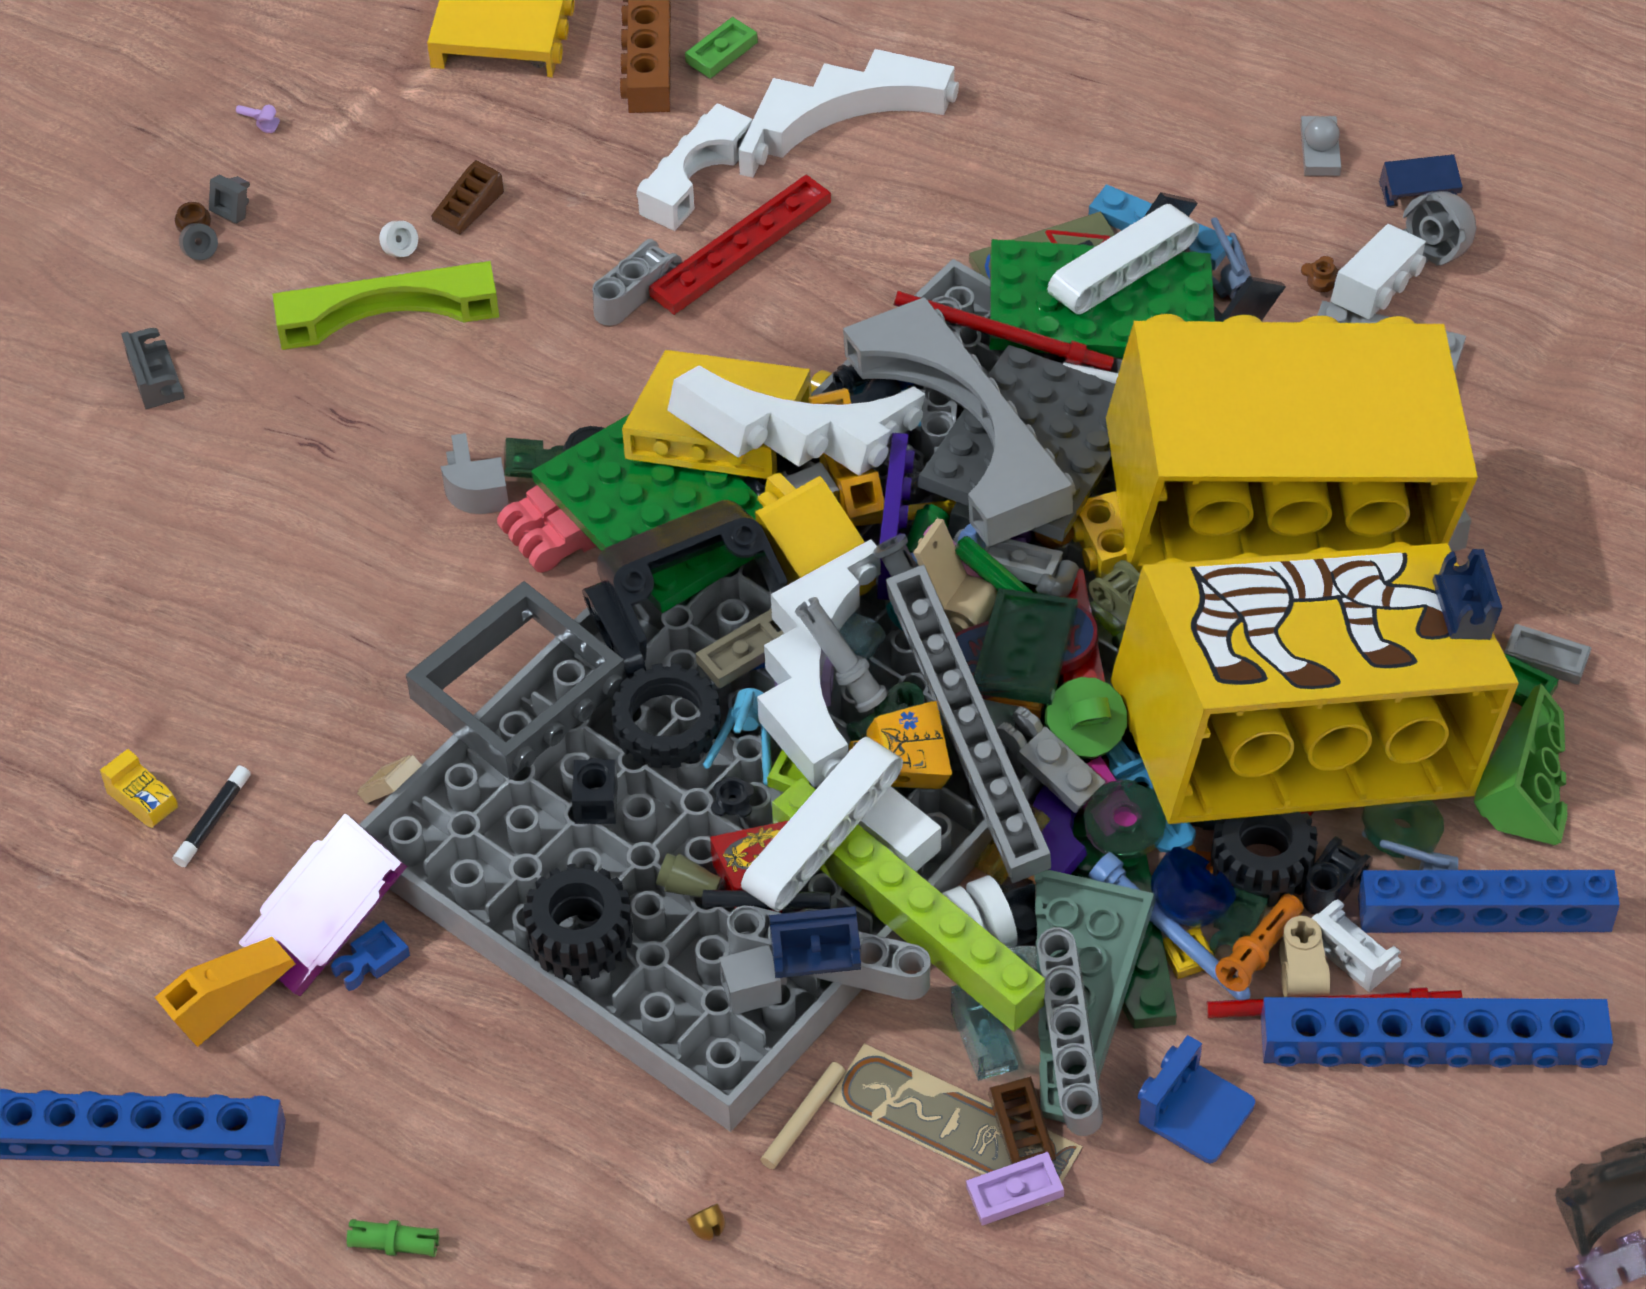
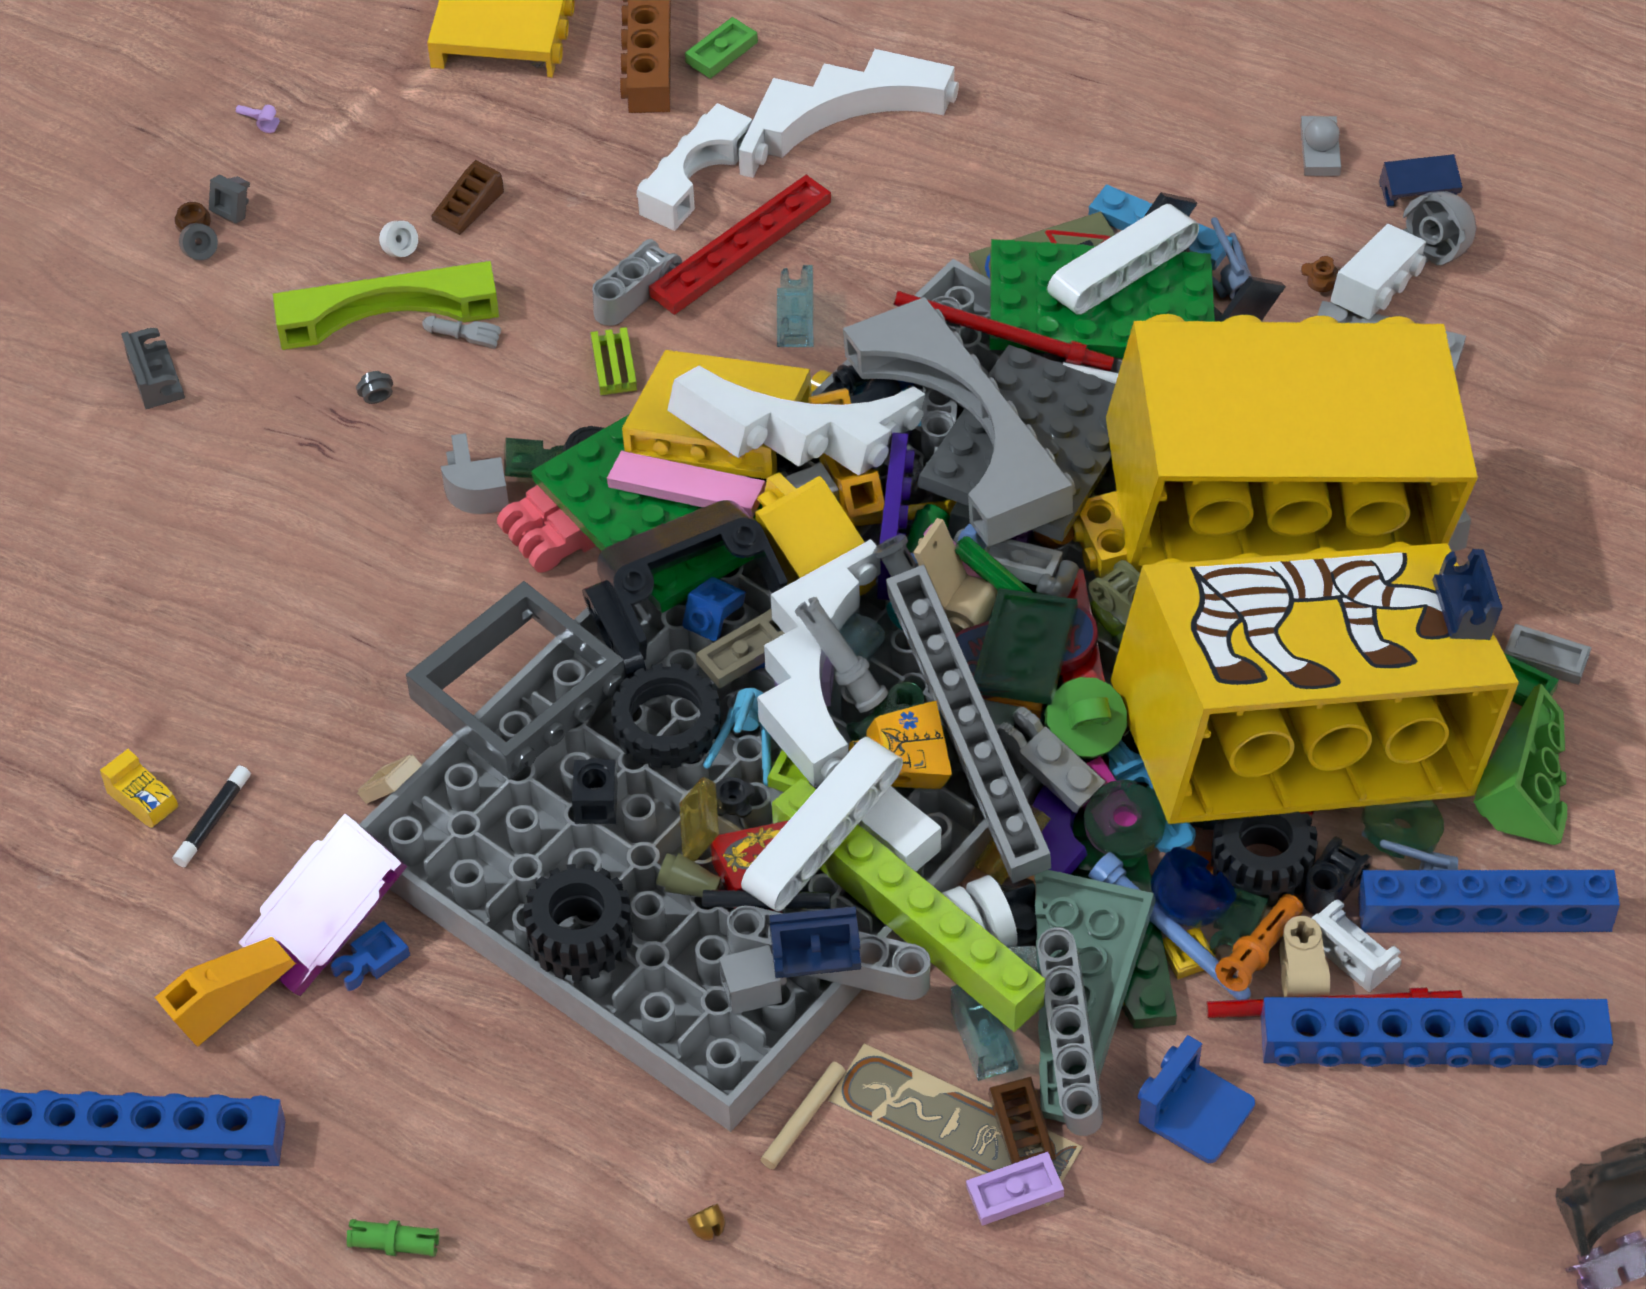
none -> dark grey plate [356,371,393,404]
none -> light grey piece [422,316,502,349]
none -> lime tile [590,327,637,395]
none -> bright pink tile [607,451,766,518]
none -> clear yellow tile [679,777,719,862]
none -> blue bracket [682,577,746,641]
none -> clear light blue hinge [777,265,814,347]

